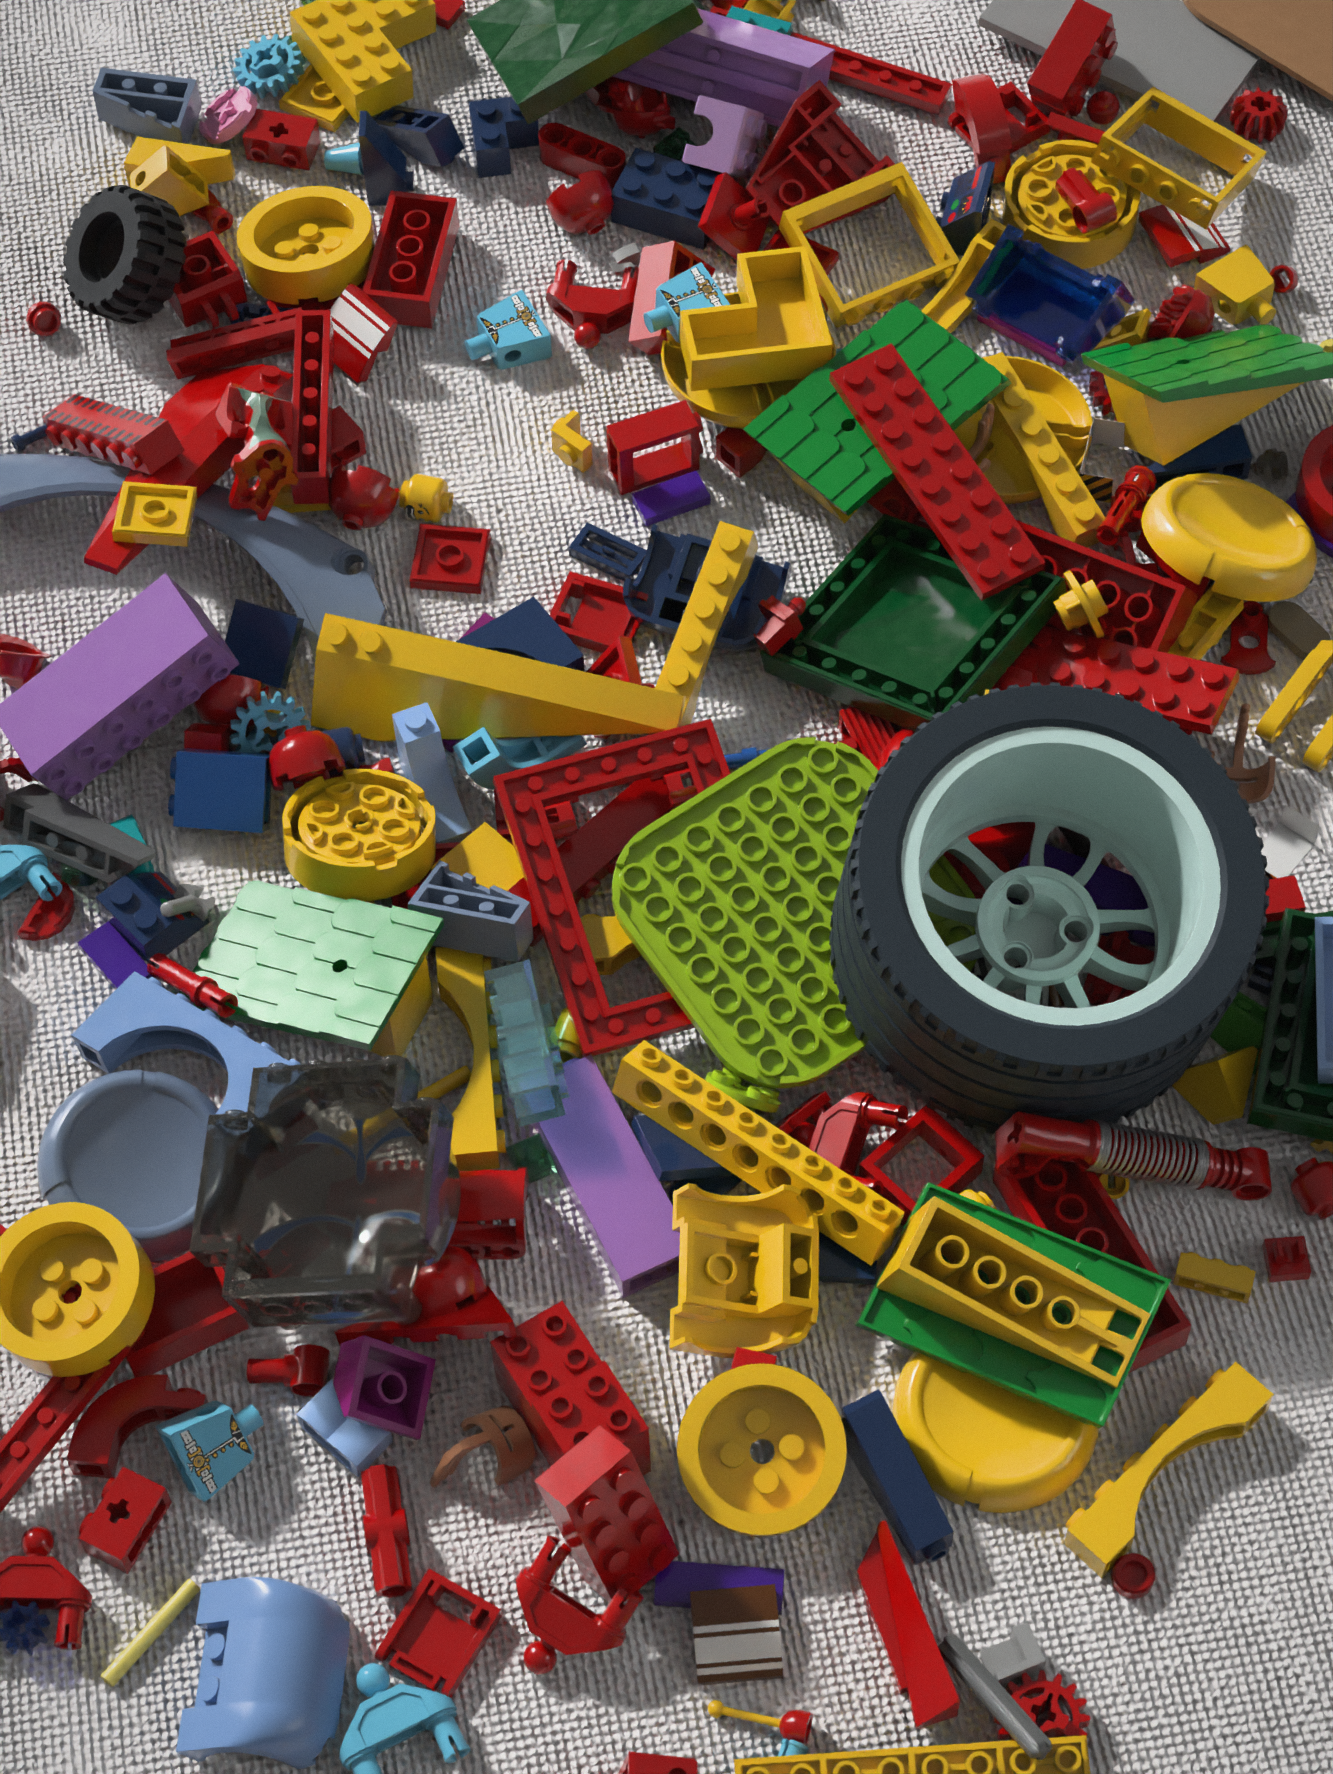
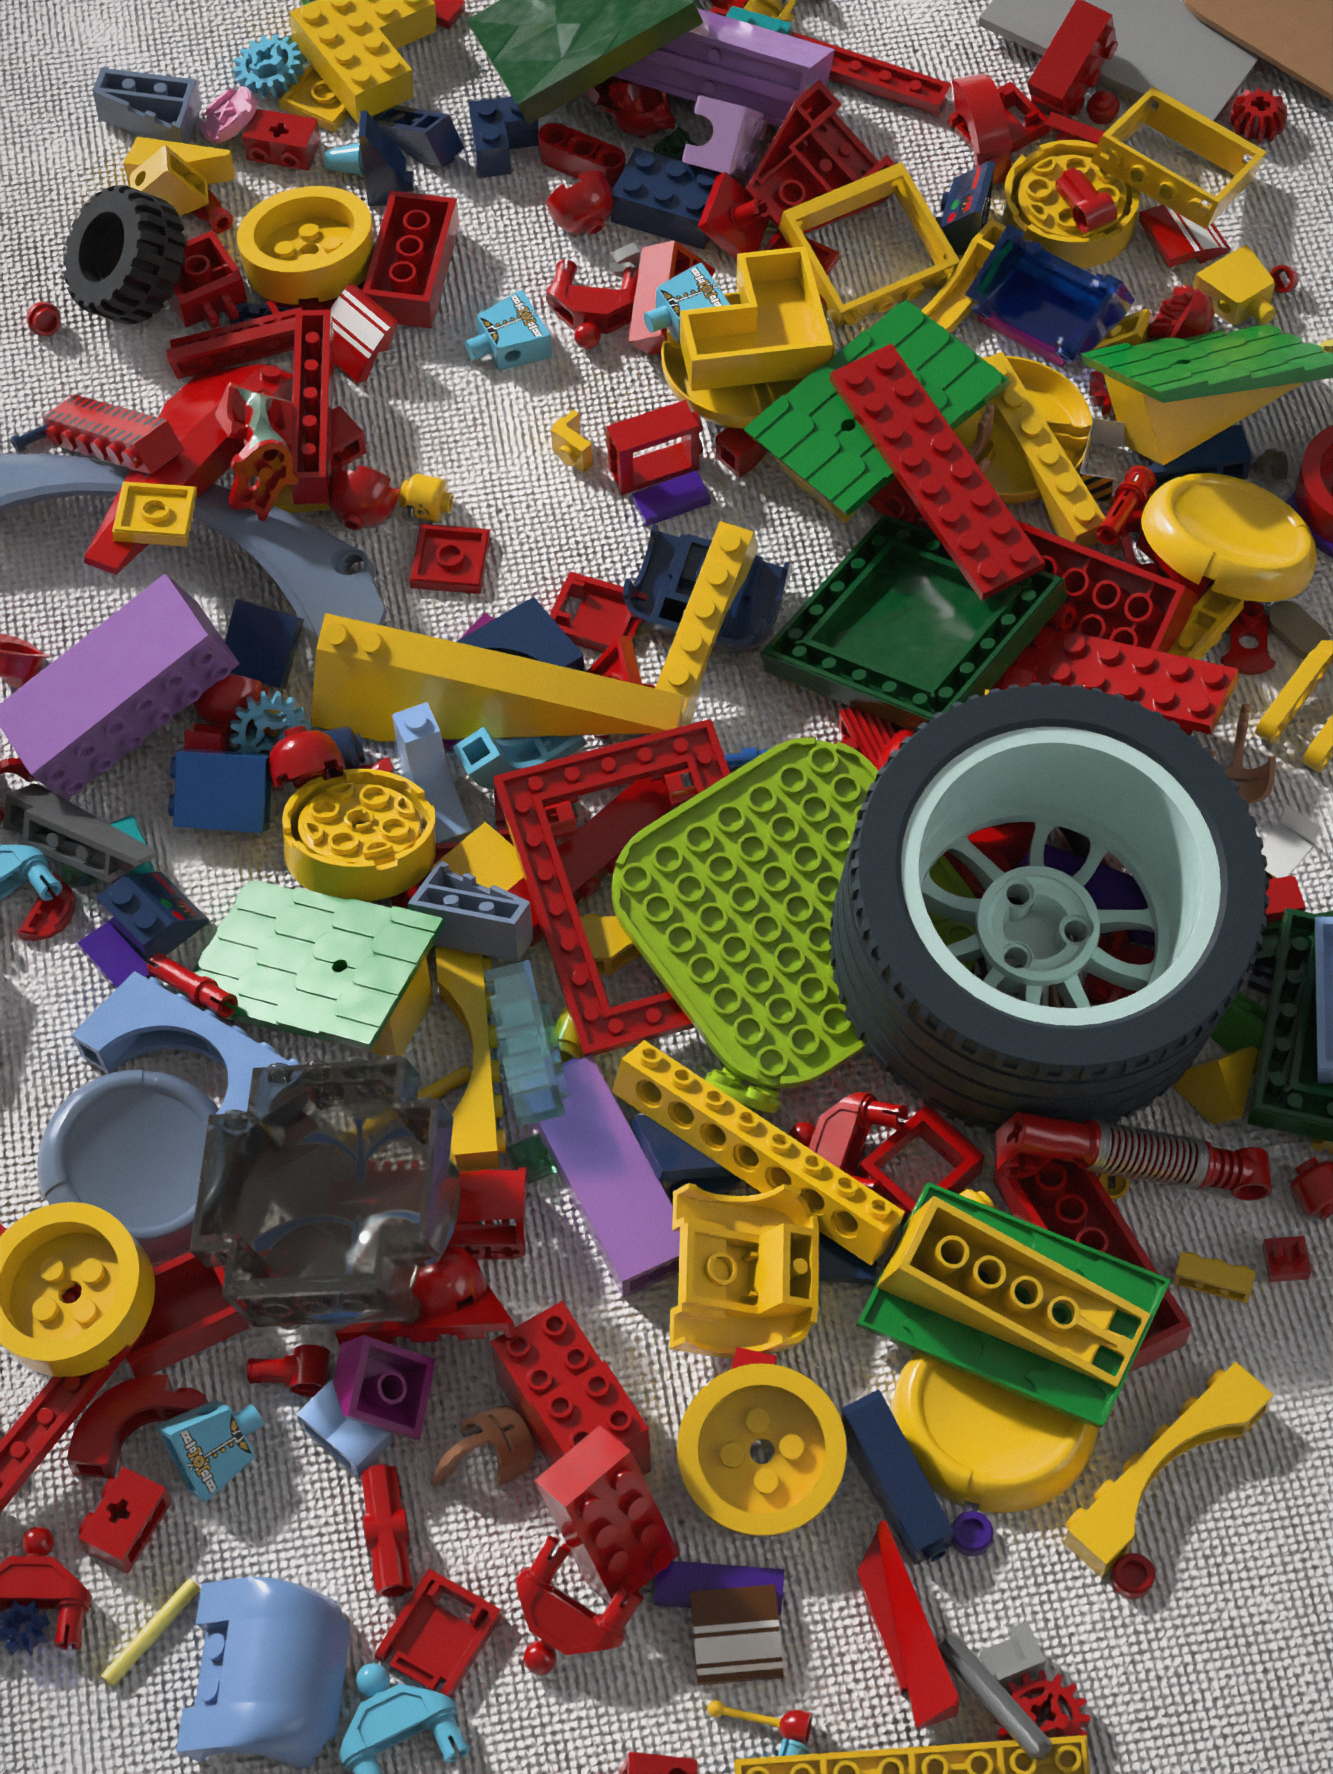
light grey bar [160,884,215,921] -> none
dark blue tile [569,522,647,582] -> none
red piece [753,595,806,656] -> none
red piece [774,1091,832,1134] -> none
yellow piece [1053,570,1109,639] -> none
none -> dark purple tile [952,1511,994,1557]

